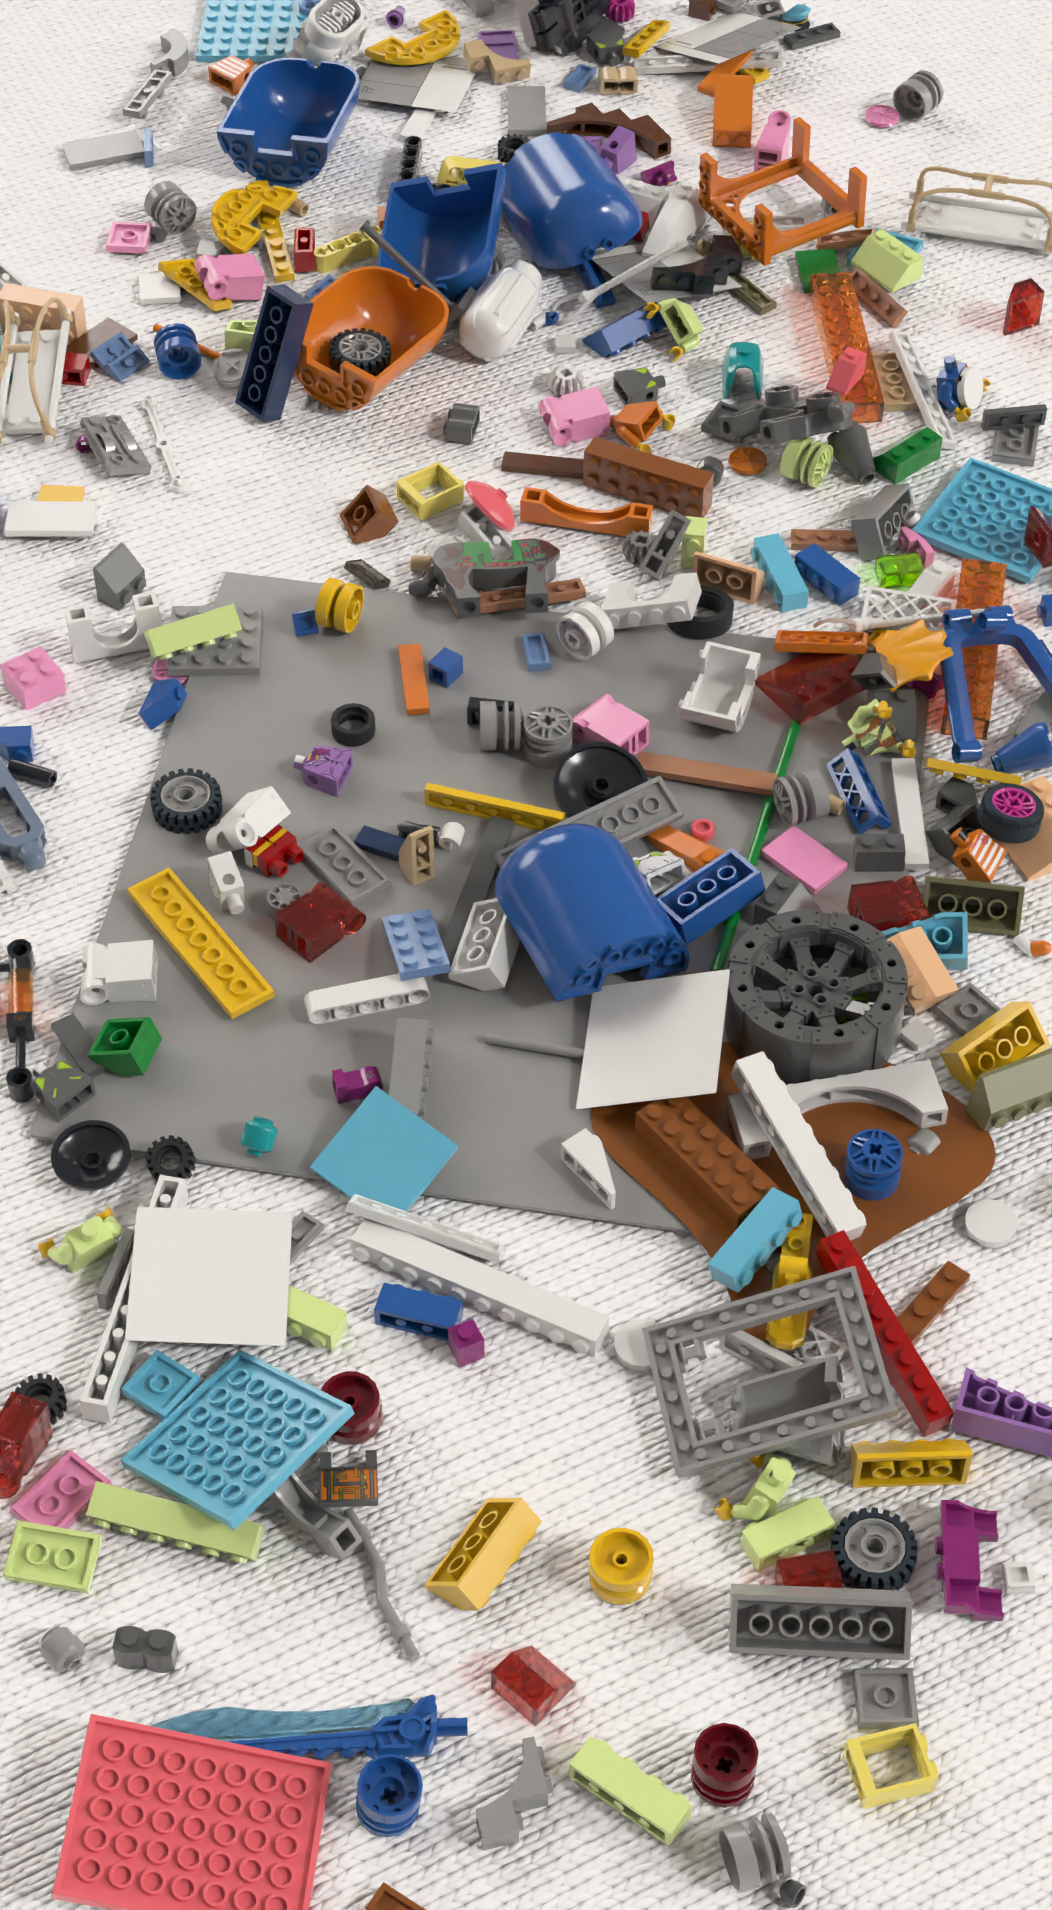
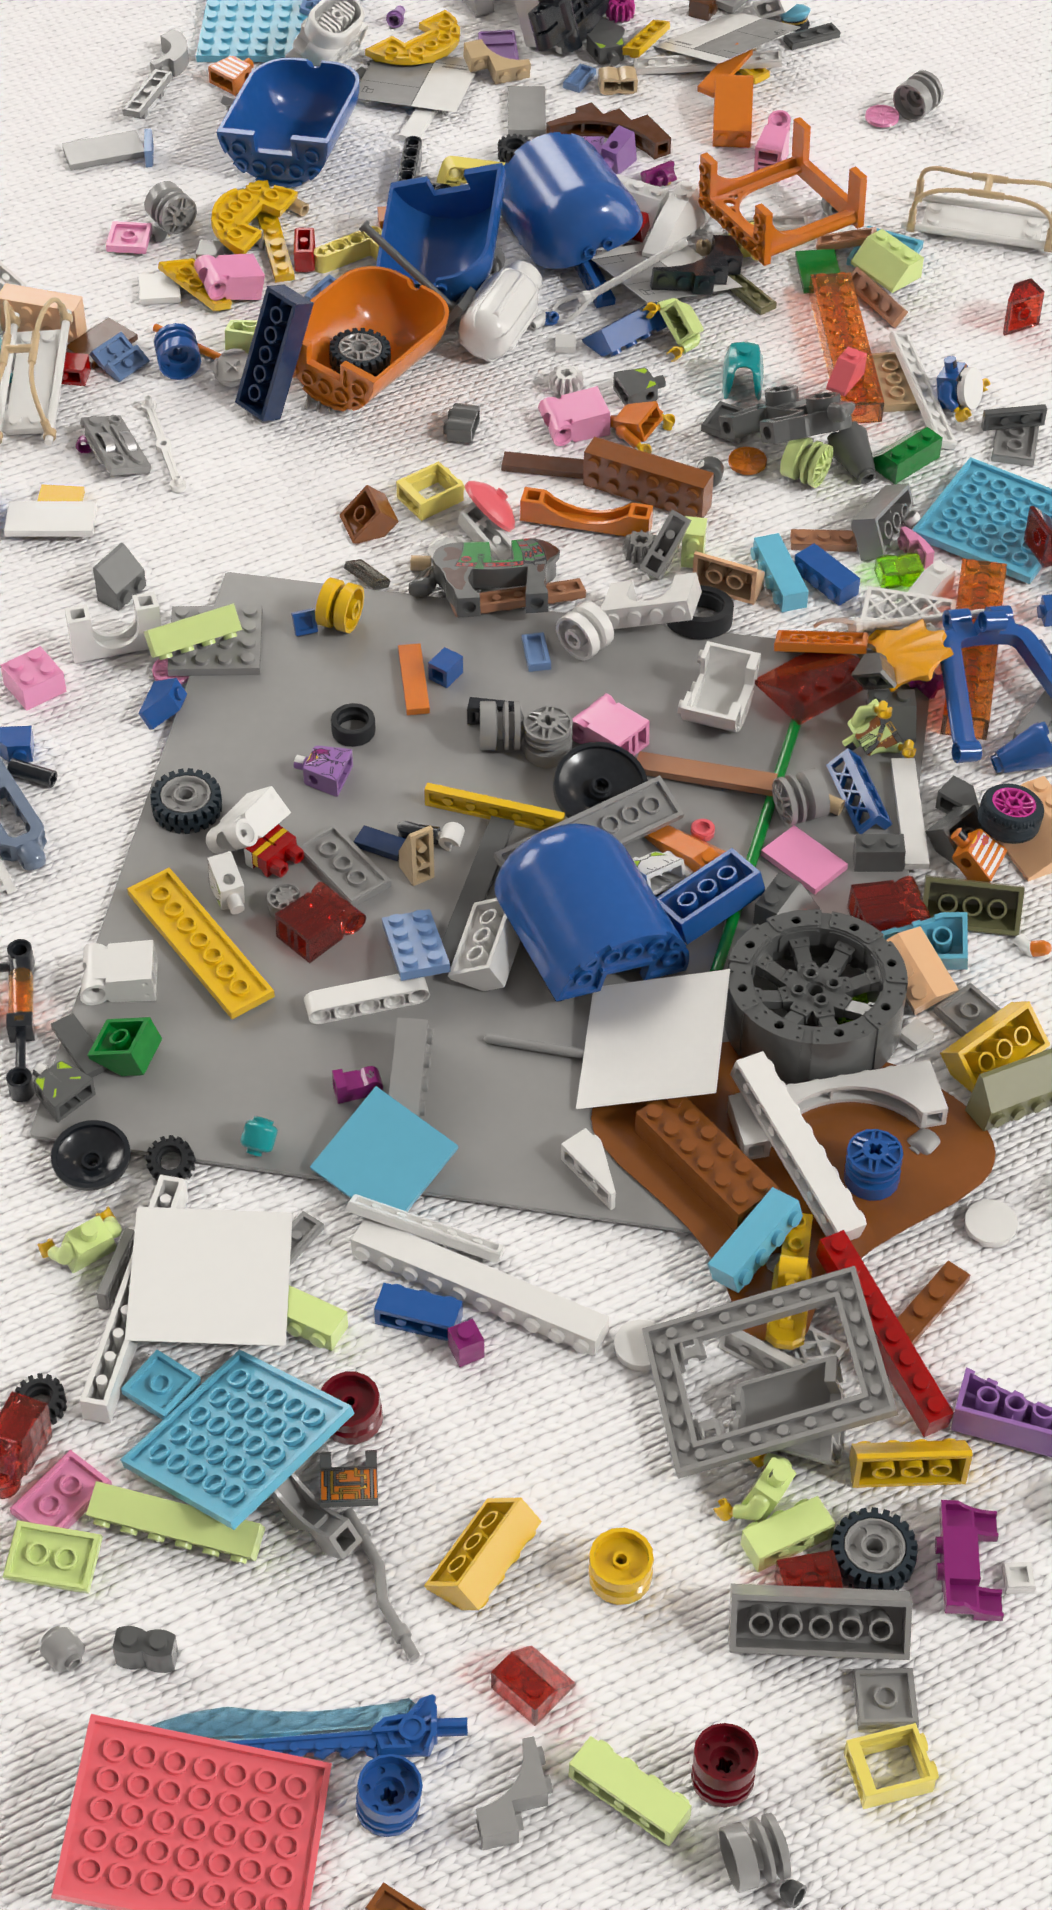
yellow wing [924,757,1022,785] -> none

